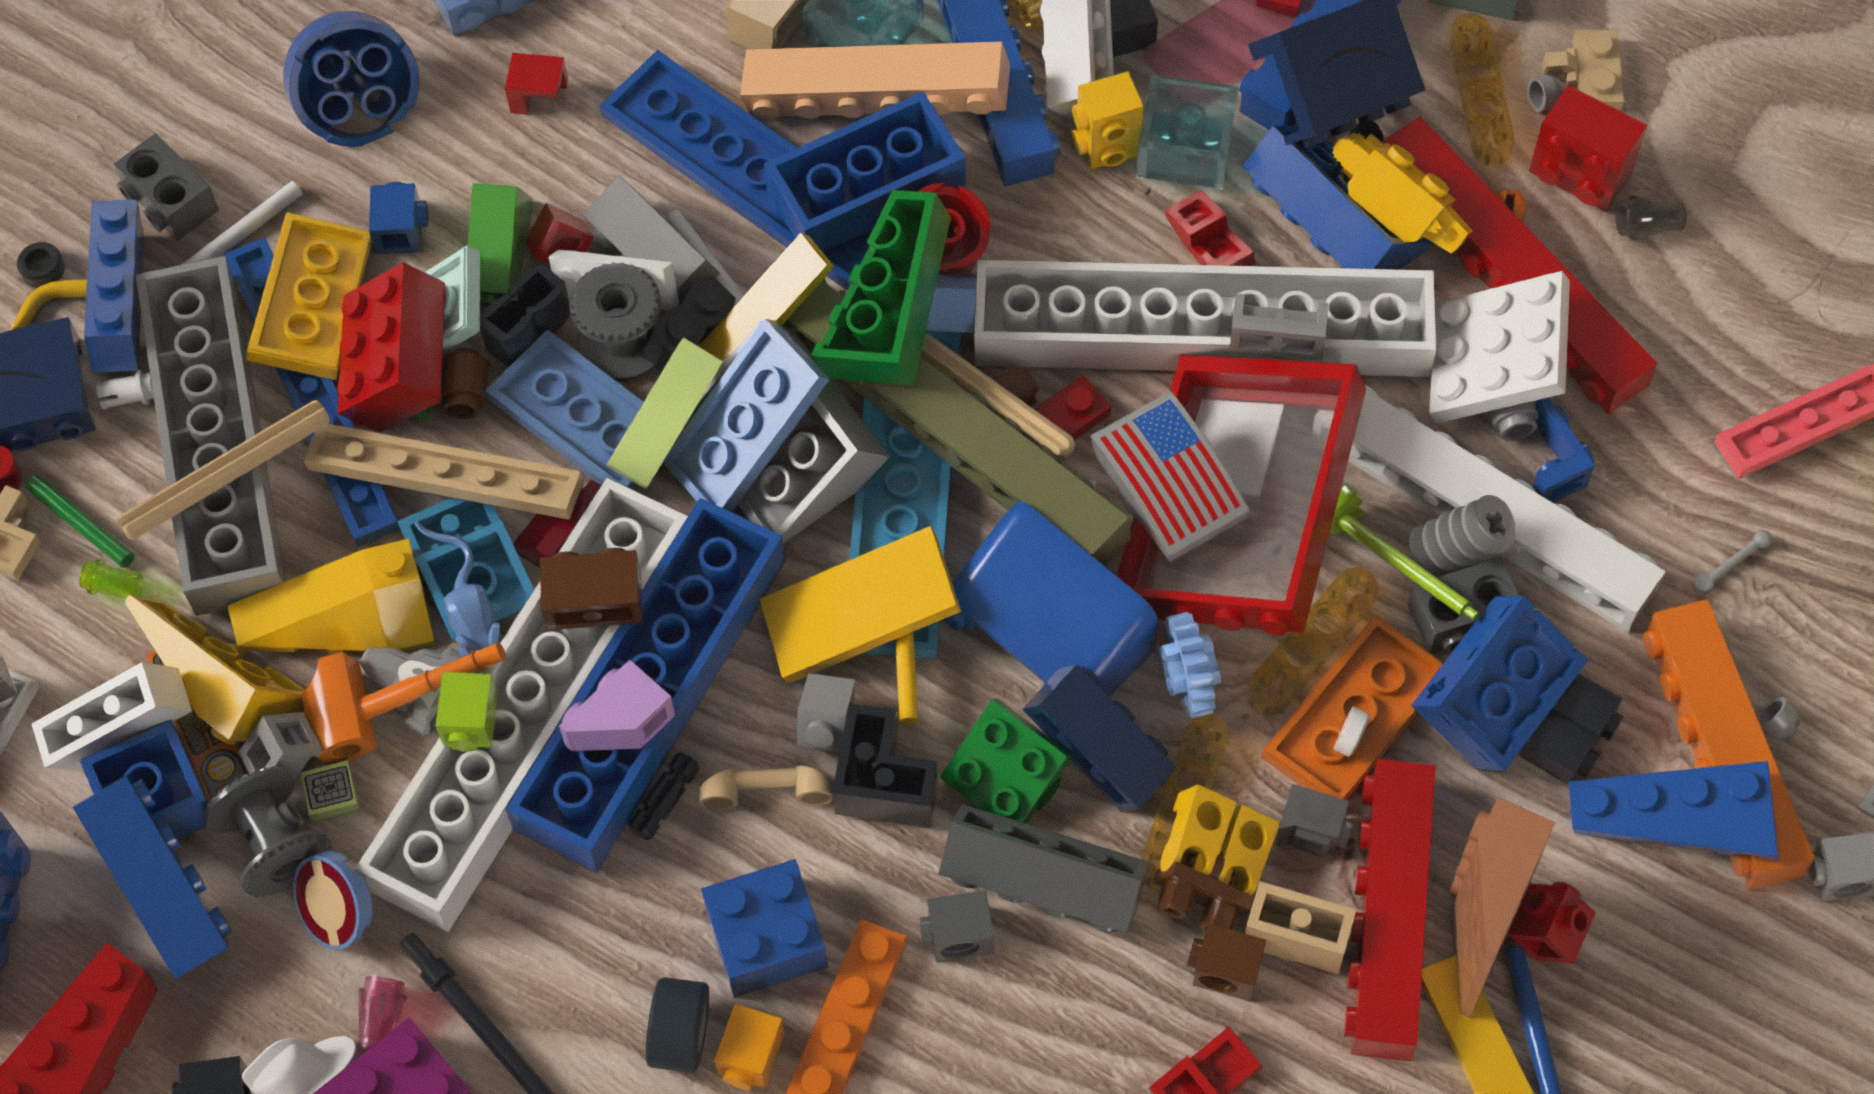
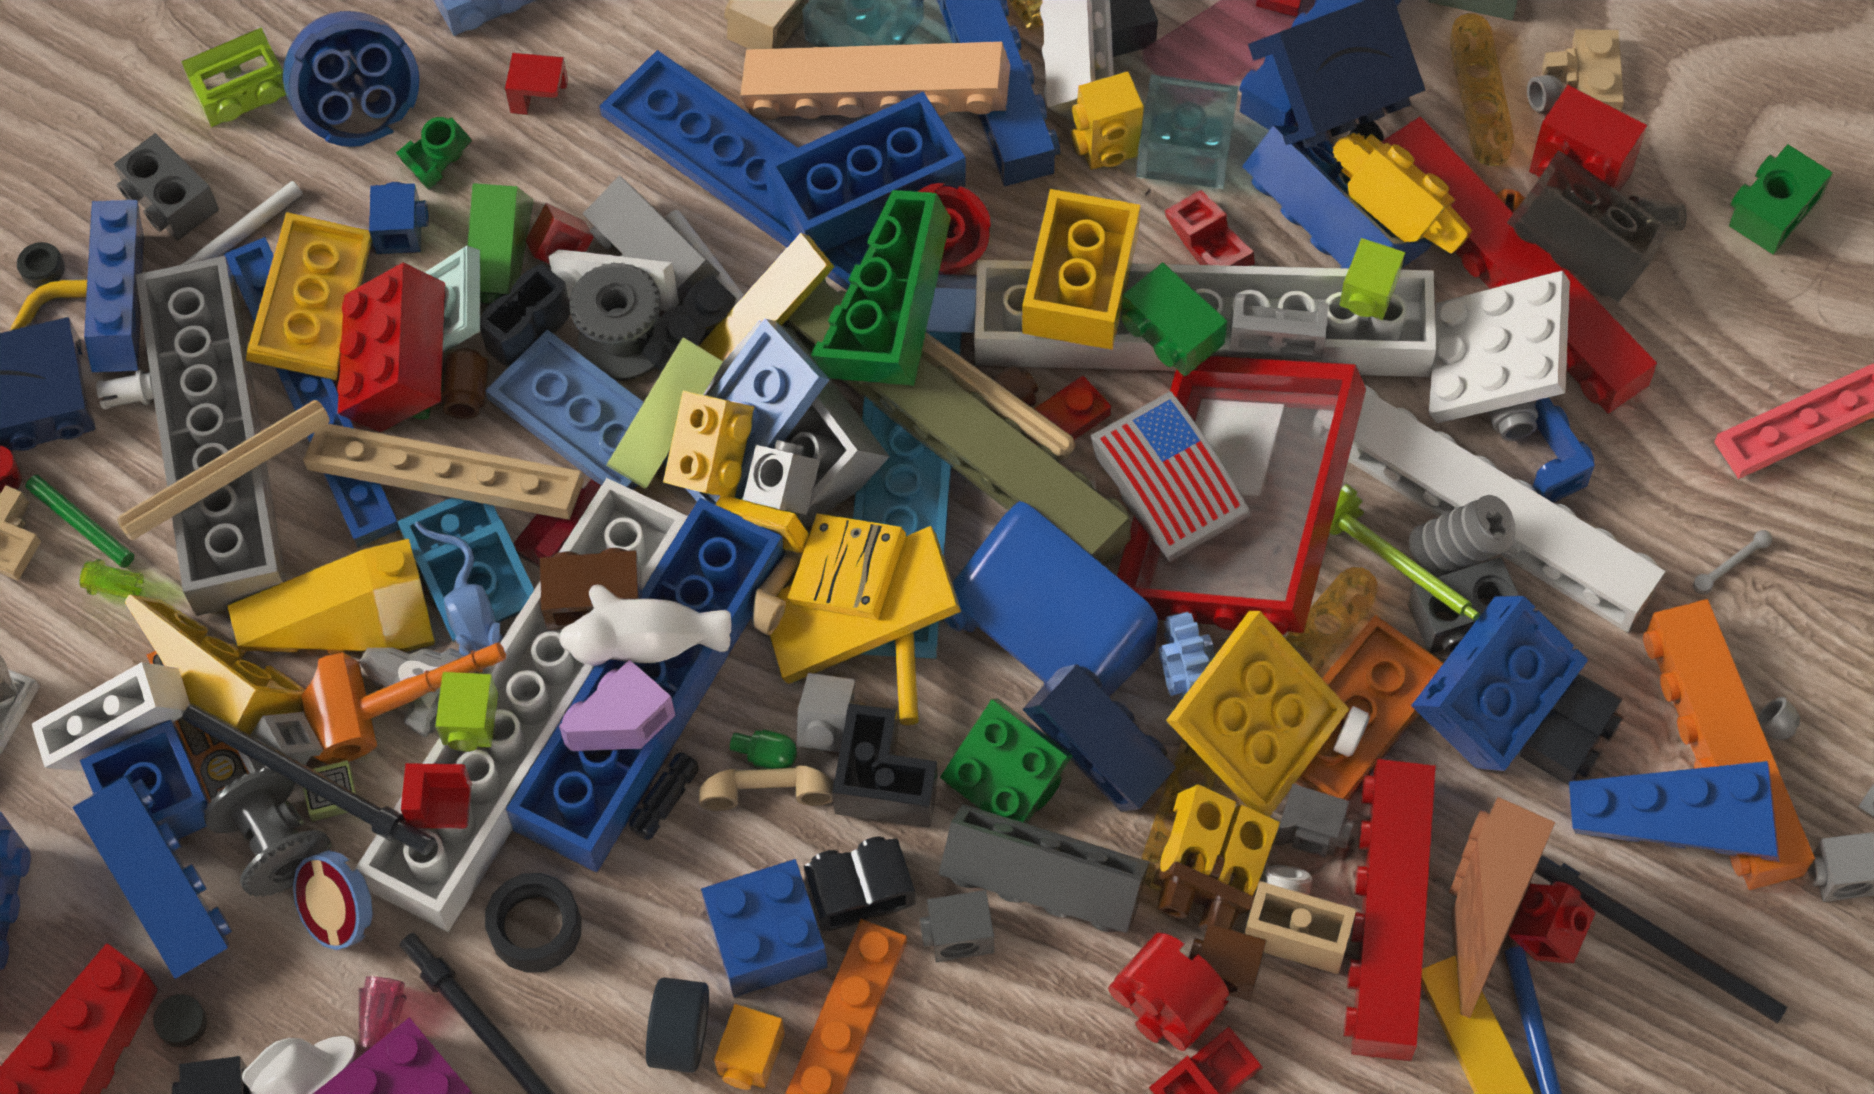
none -> pearl dark grey tile [153,994,207,1047]
none -> lime window [181,27,286,127]
none -> black bar [183,703,435,855]
none -> green plate [396,117,472,190]
none -> red panel [401,763,472,829]
none -> black tyre [485,873,582,973]
none -> white animal [560,584,732,666]
none -> yellow brick [663,391,754,498]
none -> yellow tile [715,496,809,554]
none -> green cylinder [730,729,797,769]
none -> light grey brick [743,440,820,515]
none -> tan bar [752,550,803,635]
none -> yellow tile [788,513,906,620]
none -> black brick [803,836,915,932]
none -> yellow brick [1022,189,1141,350]
none -> red brick [1108,933,1229,1051]
none -> green brick [1121,262,1228,377]
none -> yellow plate [1166,611,1349,817]
none -> white tile [1262,865,1312,896]
none -> lime brick [1339,238,1405,320]
none -> clear smoke brick [1507,150,1669,302]
none -> black bar [1535,855,1788,1024]
none -> green brick [1729,144,1833,255]

